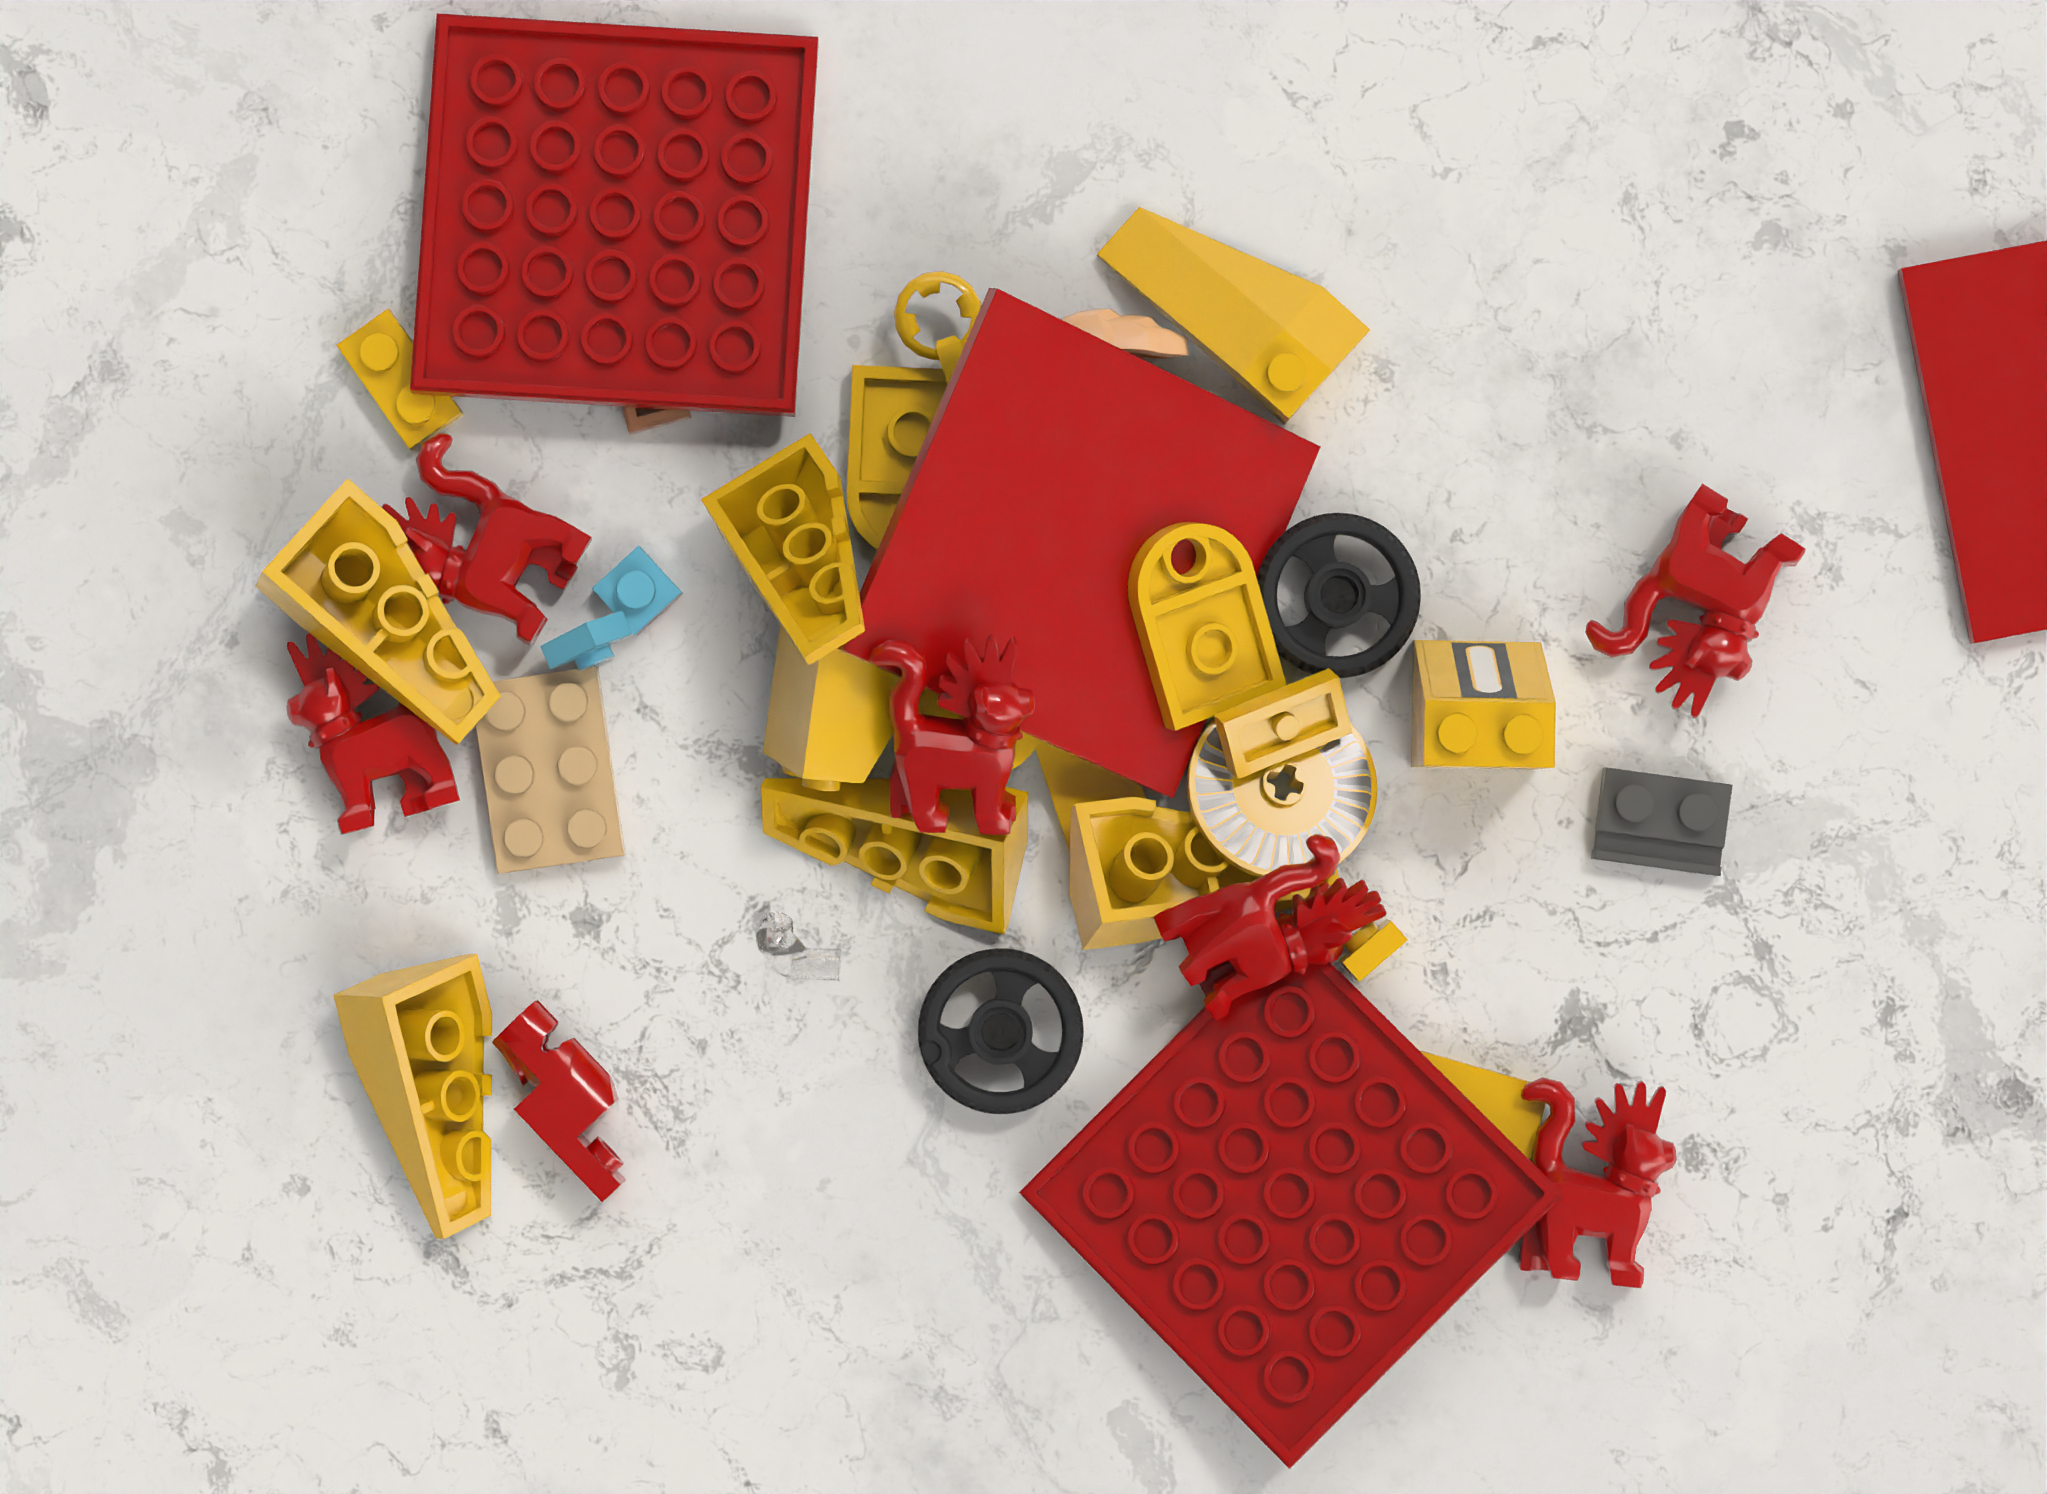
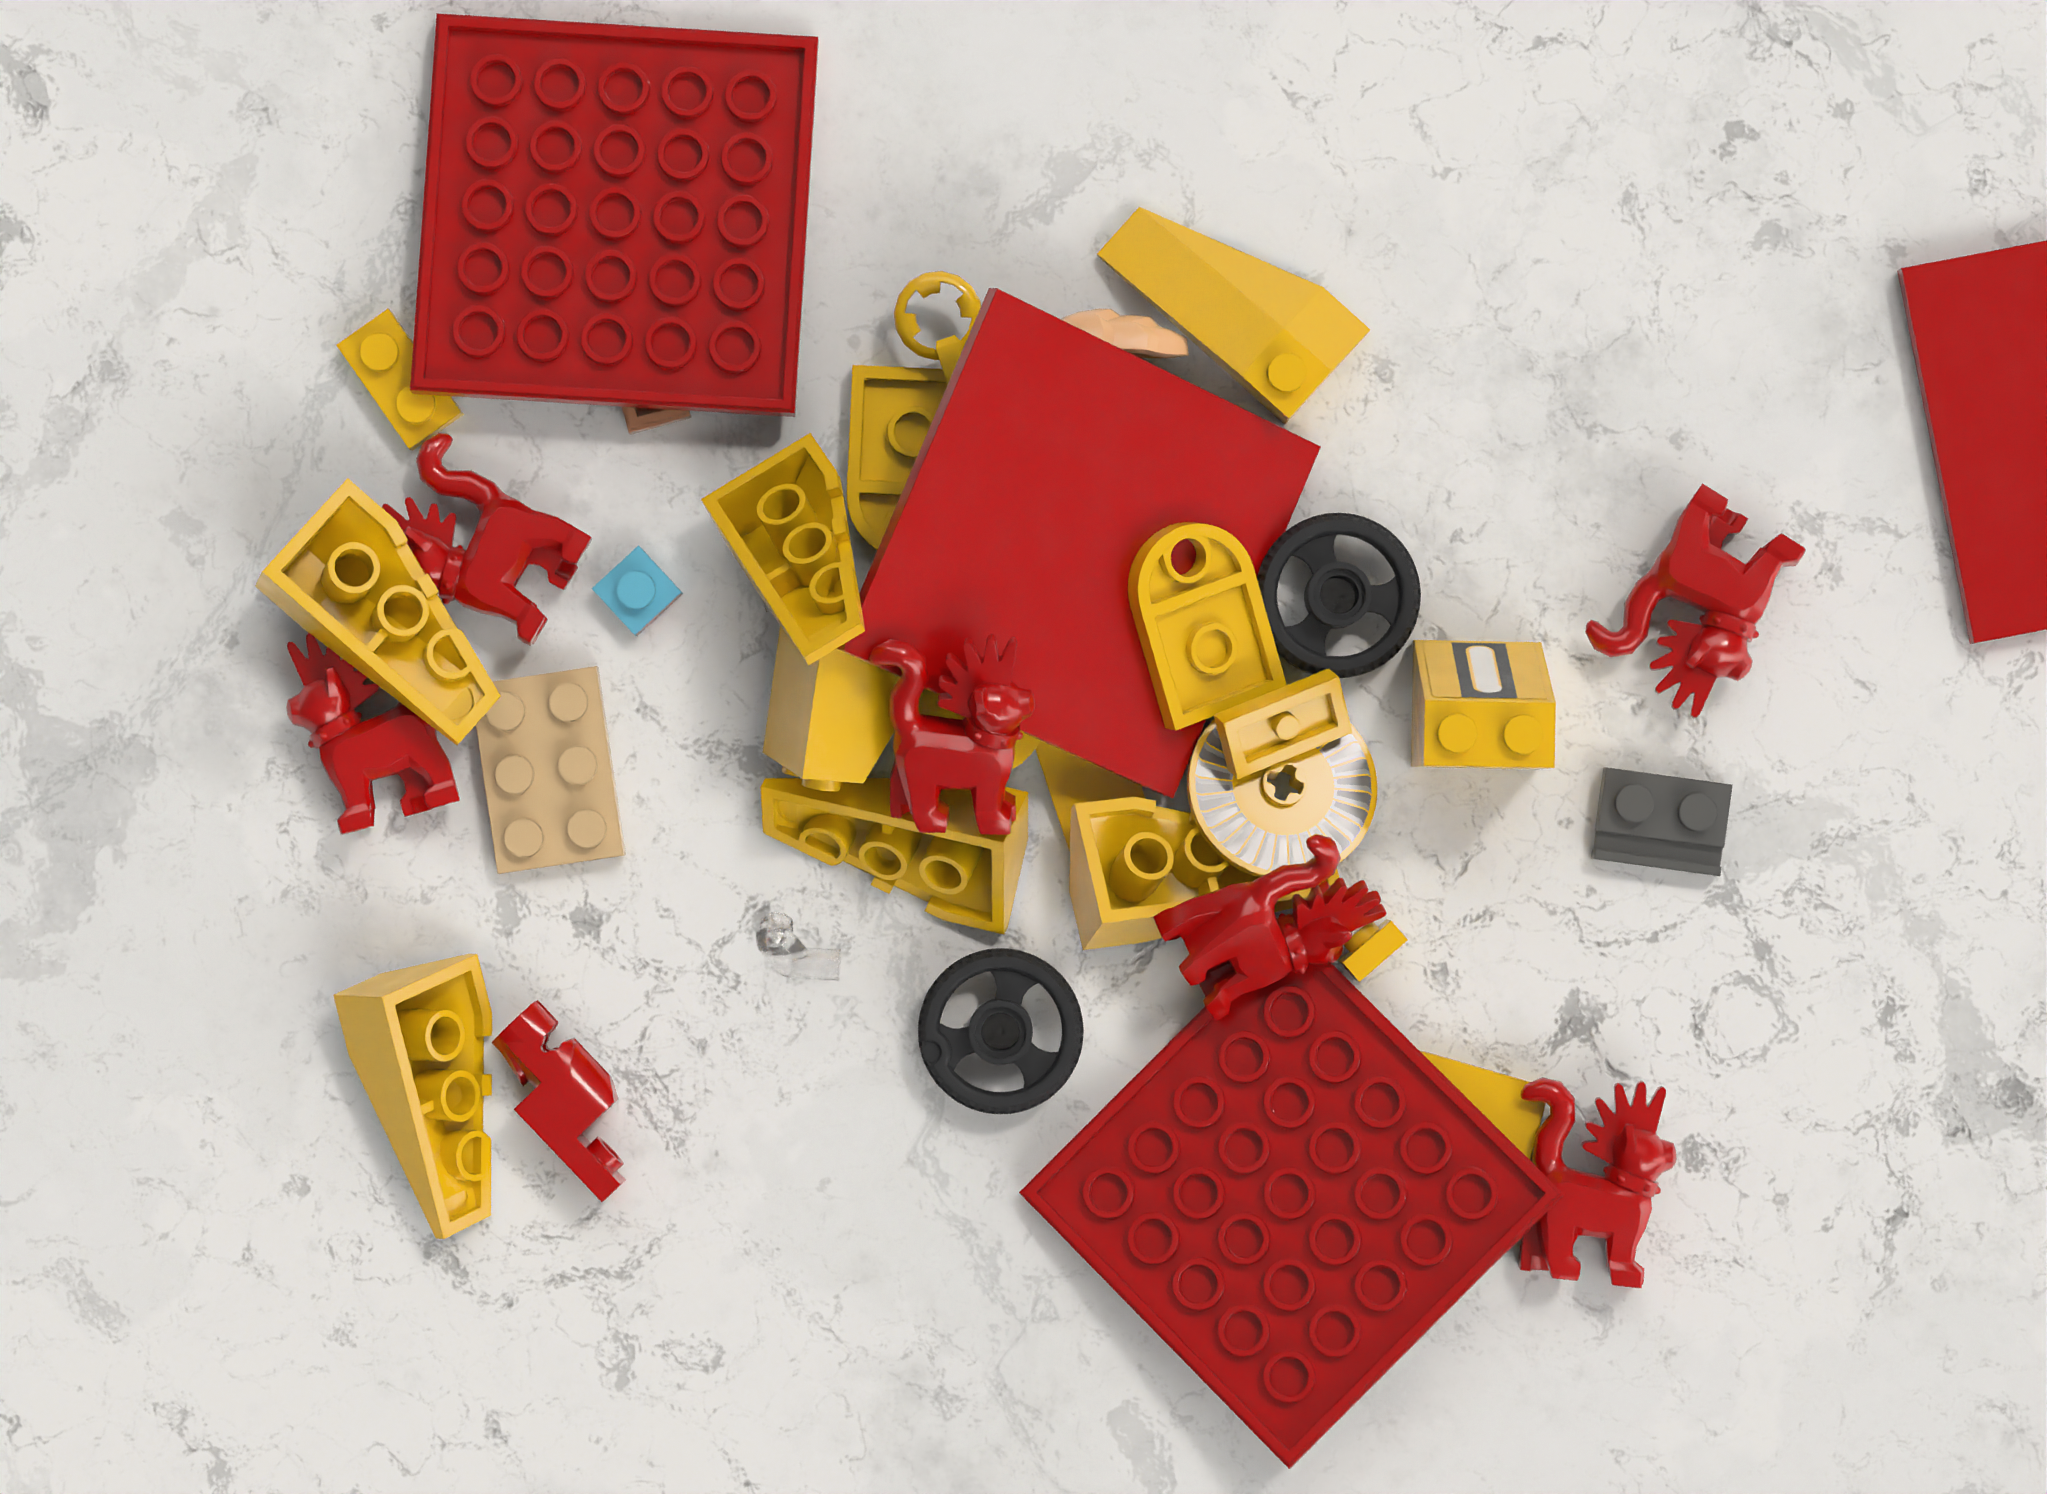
medium azure plate [540,611,633,671] -> none

